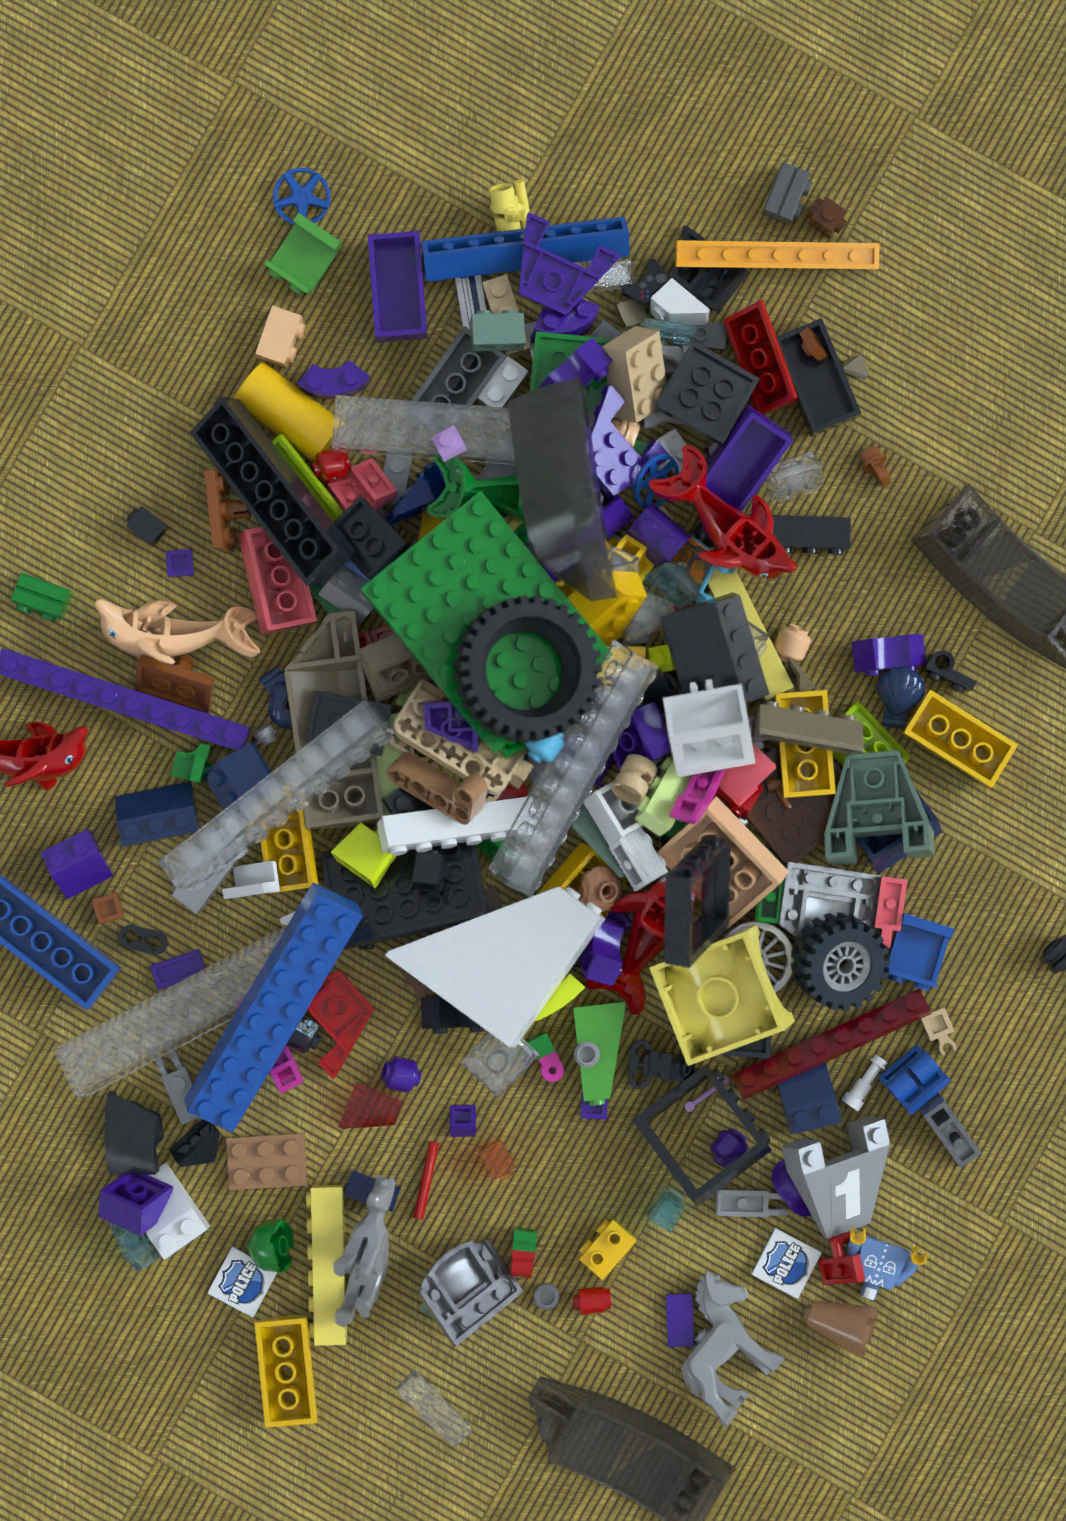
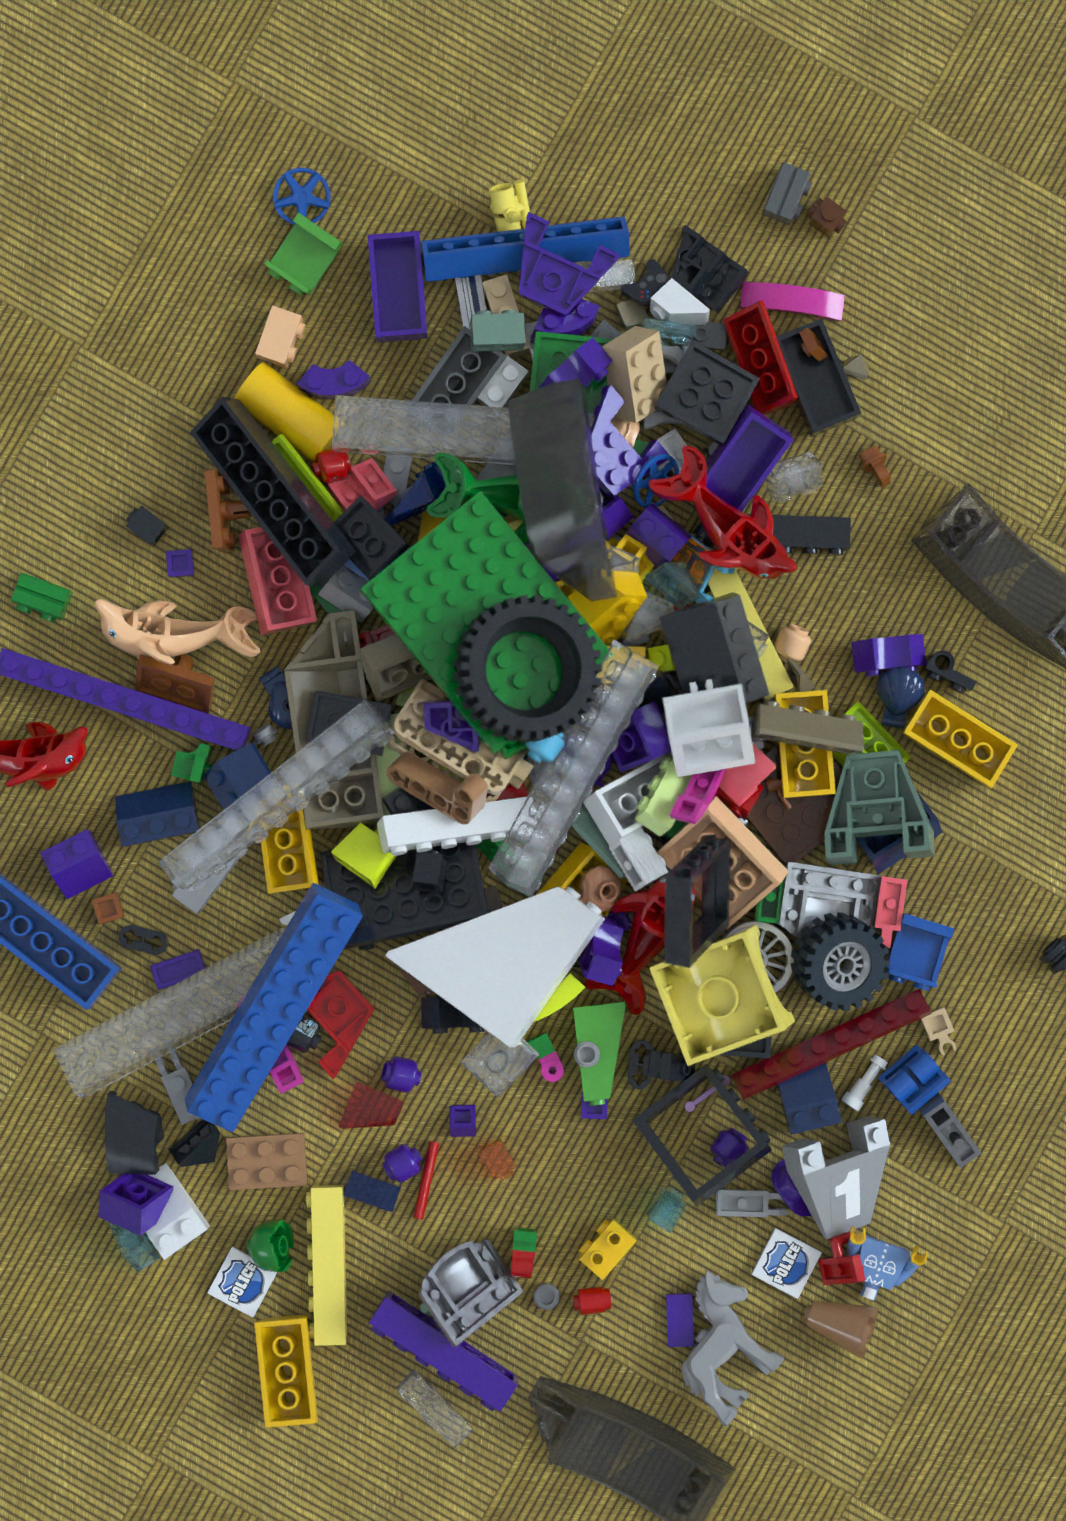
white panel [222,861,280,899] -> none
light grey animal [333,1175,395,1327] -> none
lavender plate [431,425,467,462] -> none
tan wheel [612,754,657,804] -> none
light orange plate [675,240,880,269] -> none
none -> dark purple brick [369,1290,518,1412]
none -> dark purple head [382,1144,422,1183]
none -> dark pink slope [740,282,845,321]

